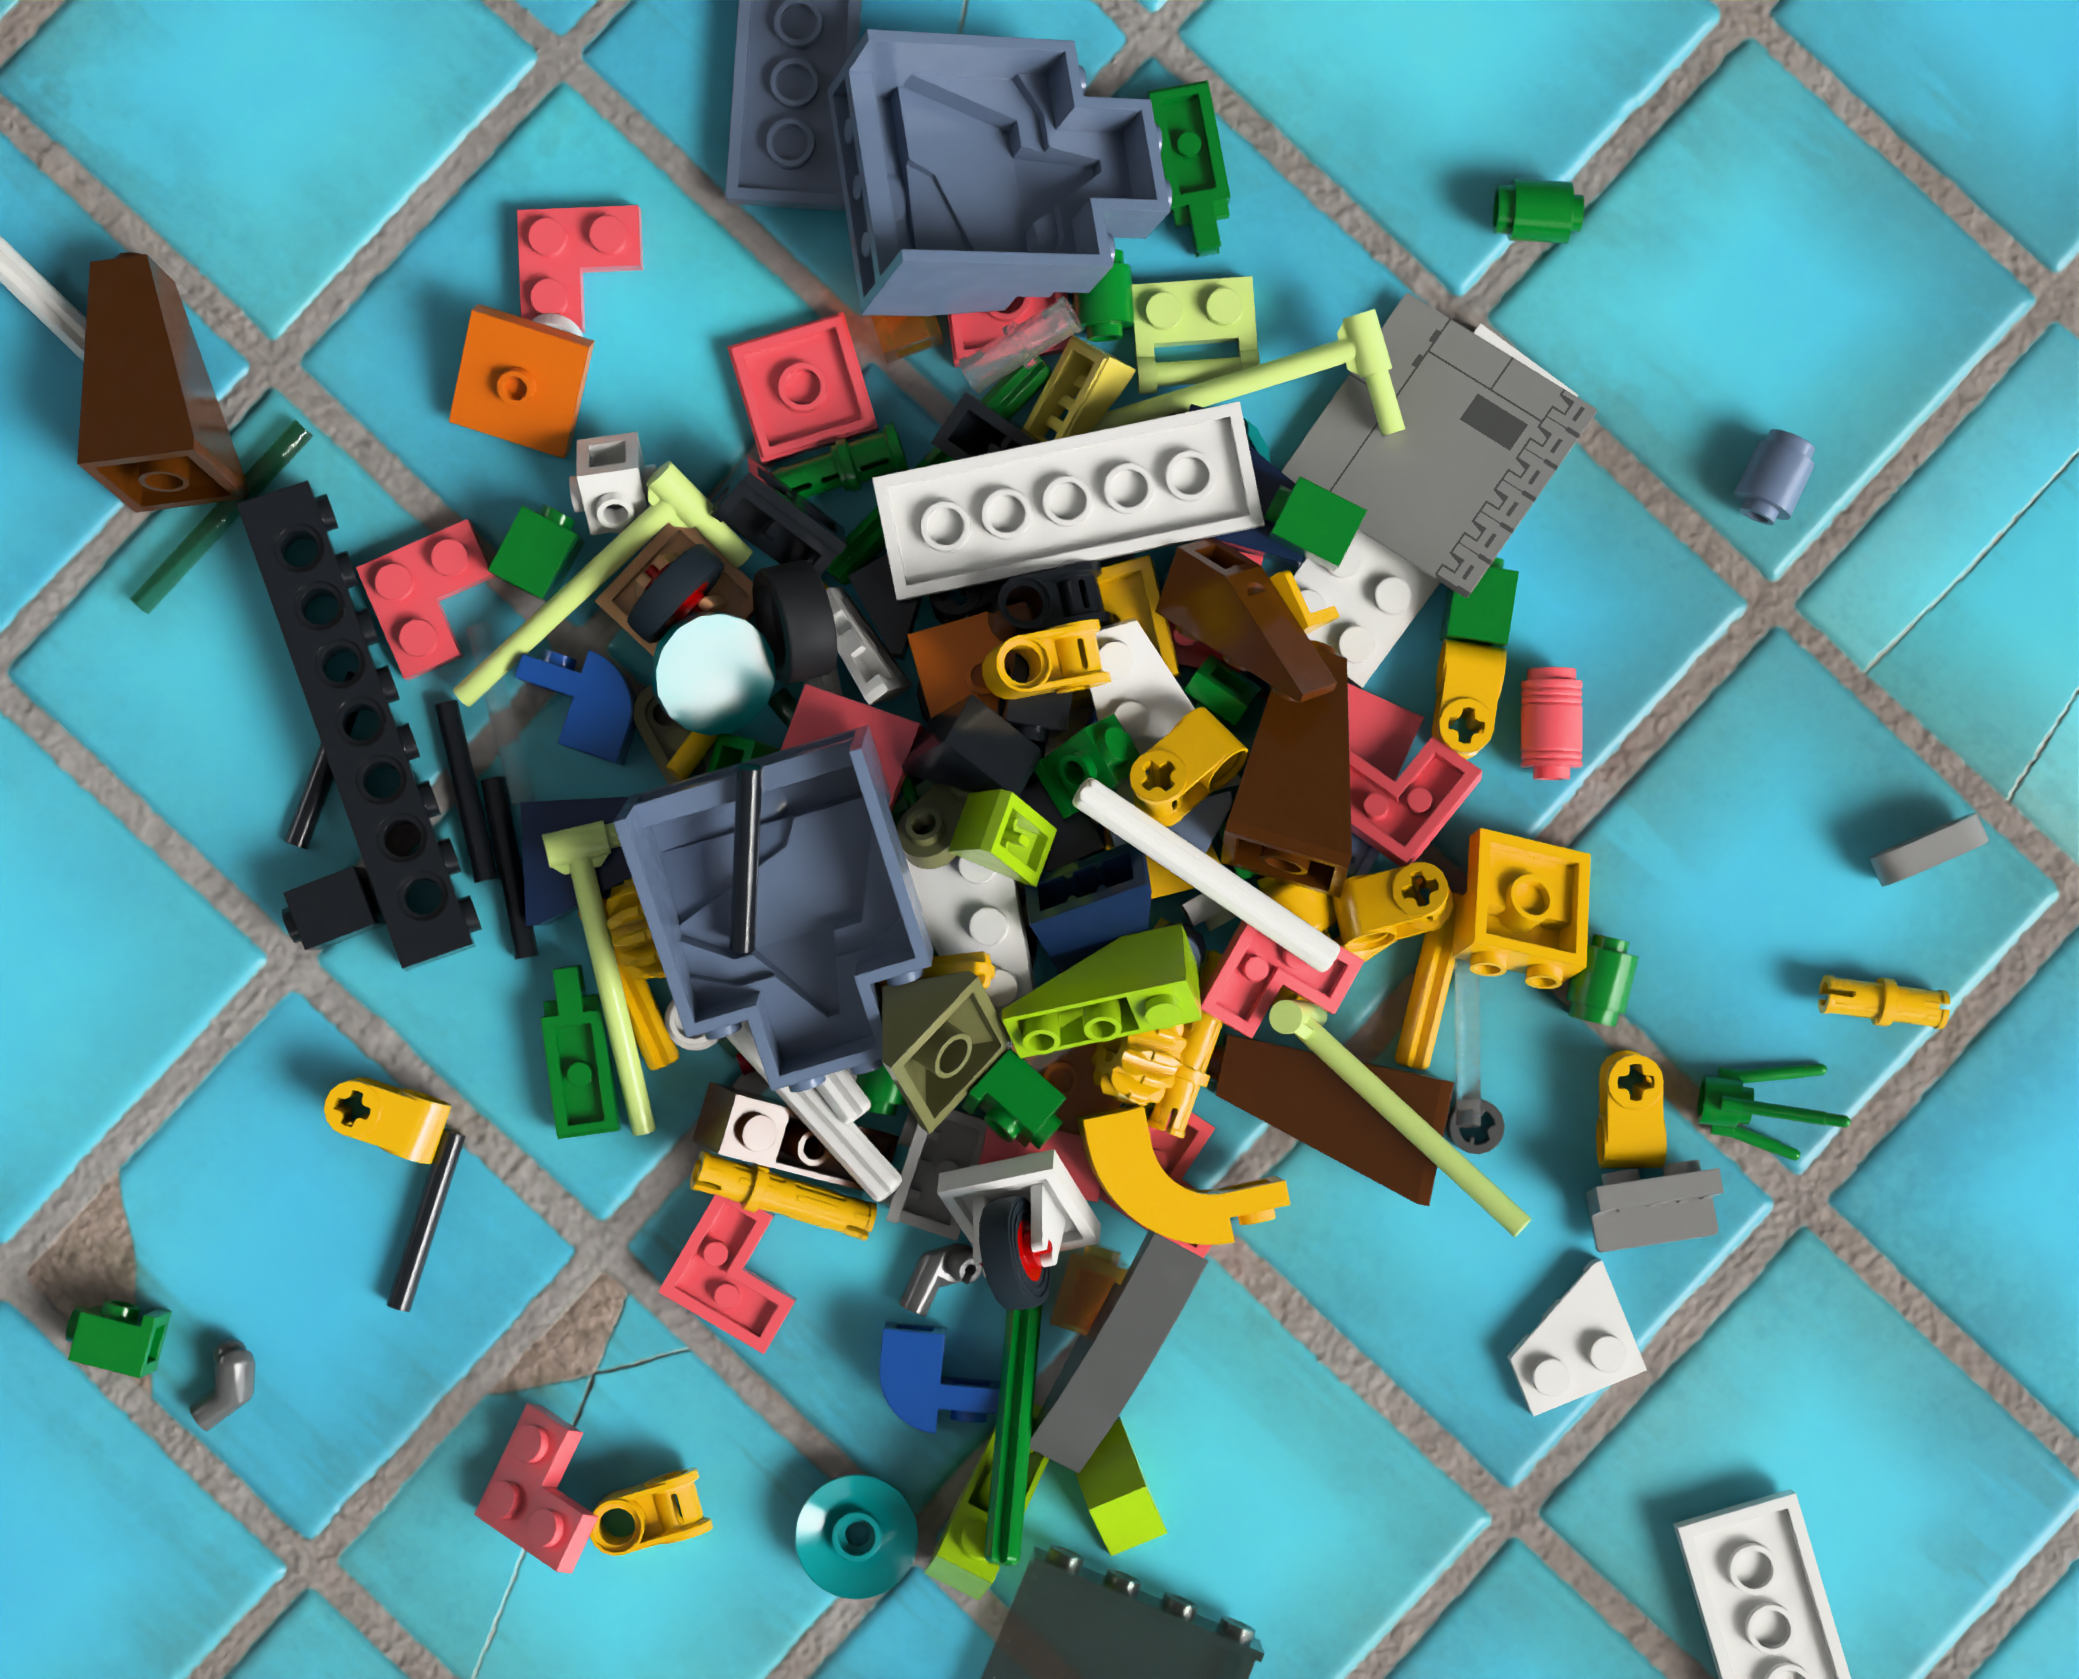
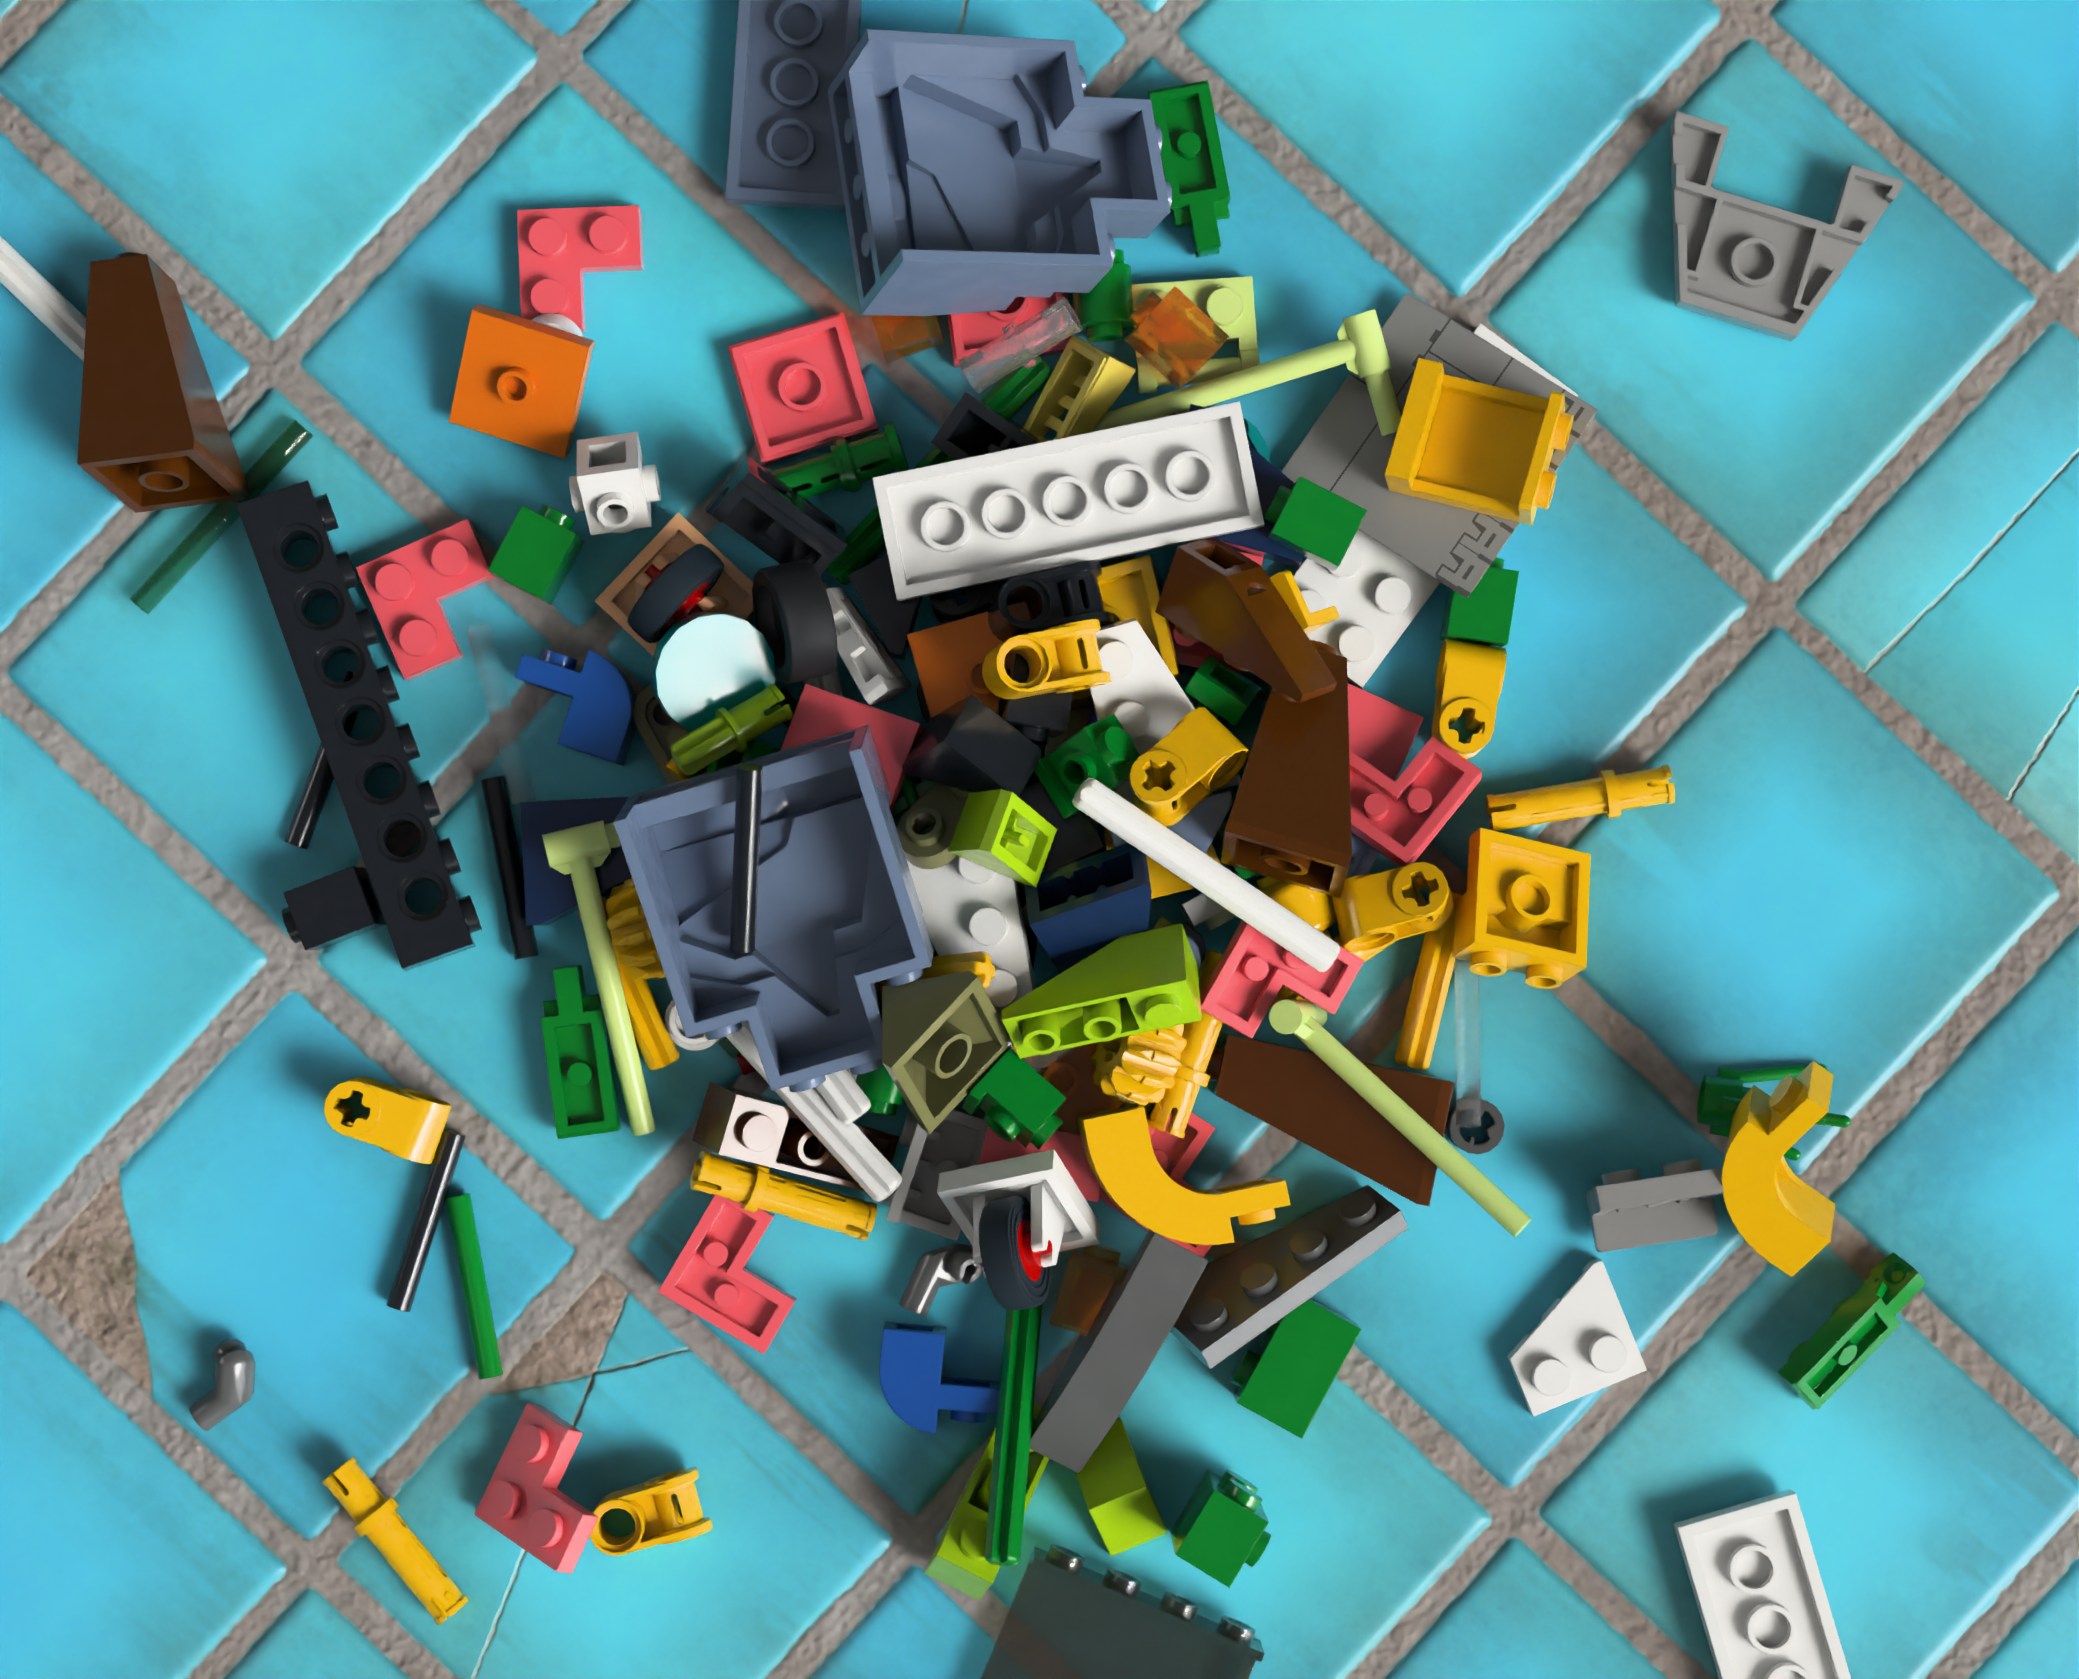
green brick [66,1299,172,1378] -> none
black bar [434,700,498,883] -> none
yellowish green bar [453,461,753,707] -> none
teal dish [795,1474,919,1599] -> none
green brick [1492,179,1584,244] -> none
coral head [1521,667,1582,780] -> none
green brick [1565,933,1639,1027] -> none
yellow piece [1596,1050,1667,1169] -> none
sand blue brick [1734,429,1815,525] -> none
yellow pin [1818,975,1950,1029] -> none
light grey beam [1869,812,1989,886] -> none
none -> yellow pin [321,1456,469,1625]
none -> green bar [446,1193,503,1379]
none -> lime axle [670,684,792,775]
none -> clear orange brick [1124,286,1229,389]
none -> dark grey wing [1170,1185,1408,1369]
none -> green brick [1170,1469,1271,1588]
none -> green brick [1230,1298,1362,1439]
none -> yellow panel [1385,358,1574,526]
none -> yellow pin [1485,765,1675,832]
none -> light grey wing [1670,111,1904,341]
none -> yellow arch [1722,1061,1836,1277]
none -> green hinge [1778,1252,1926,1410]

